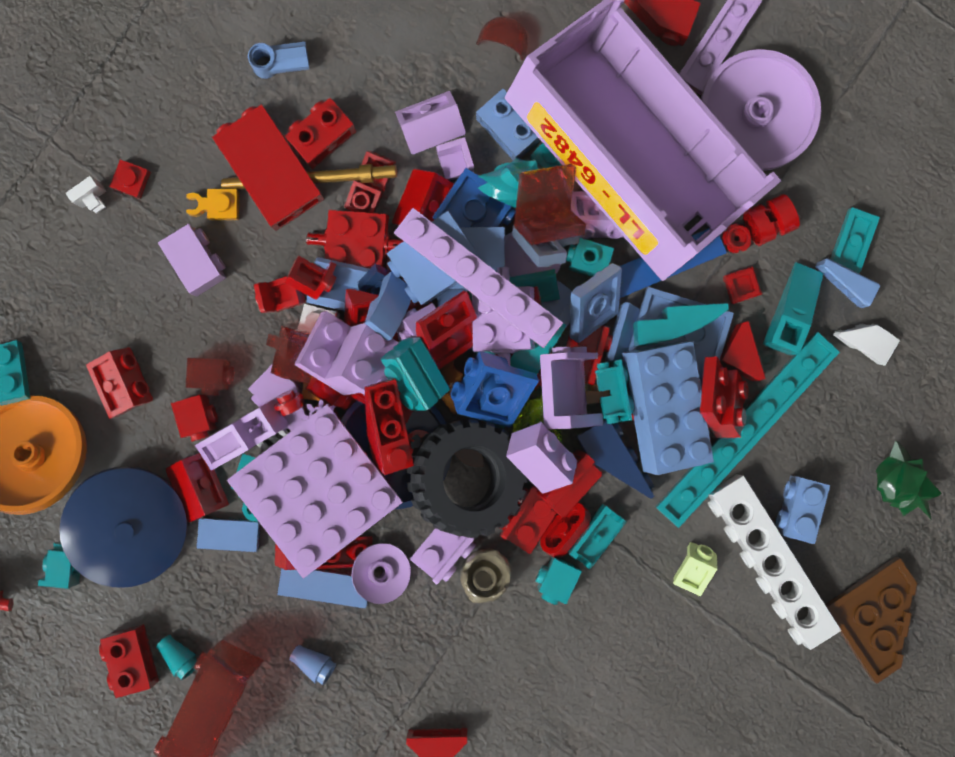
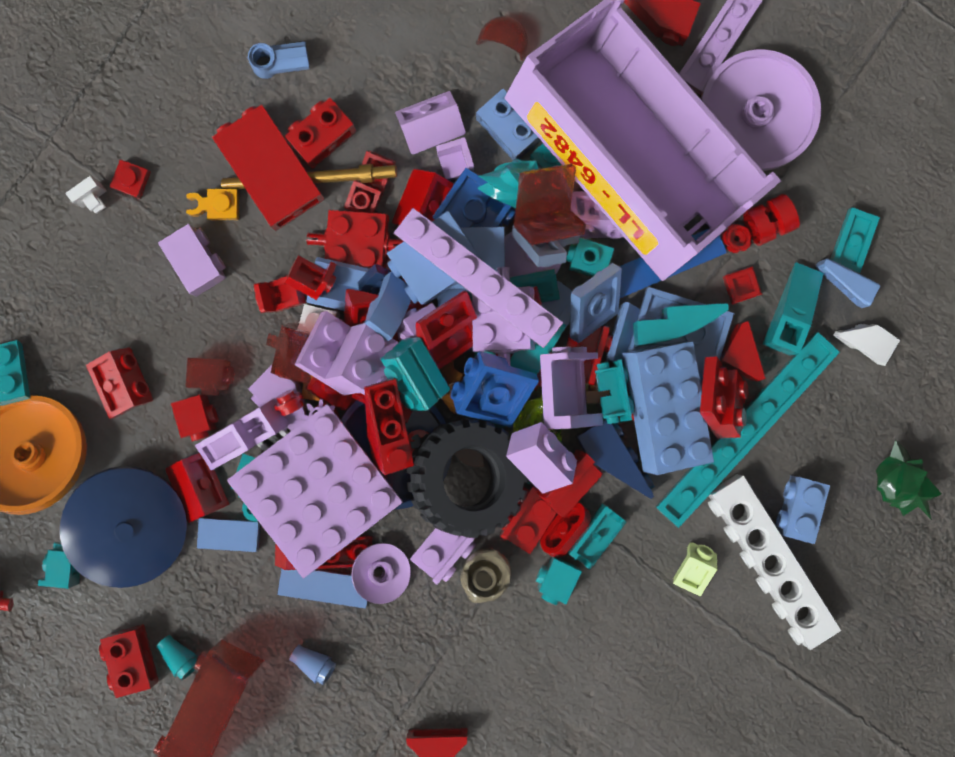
reddish brown plate [825,557,917,684] -> none

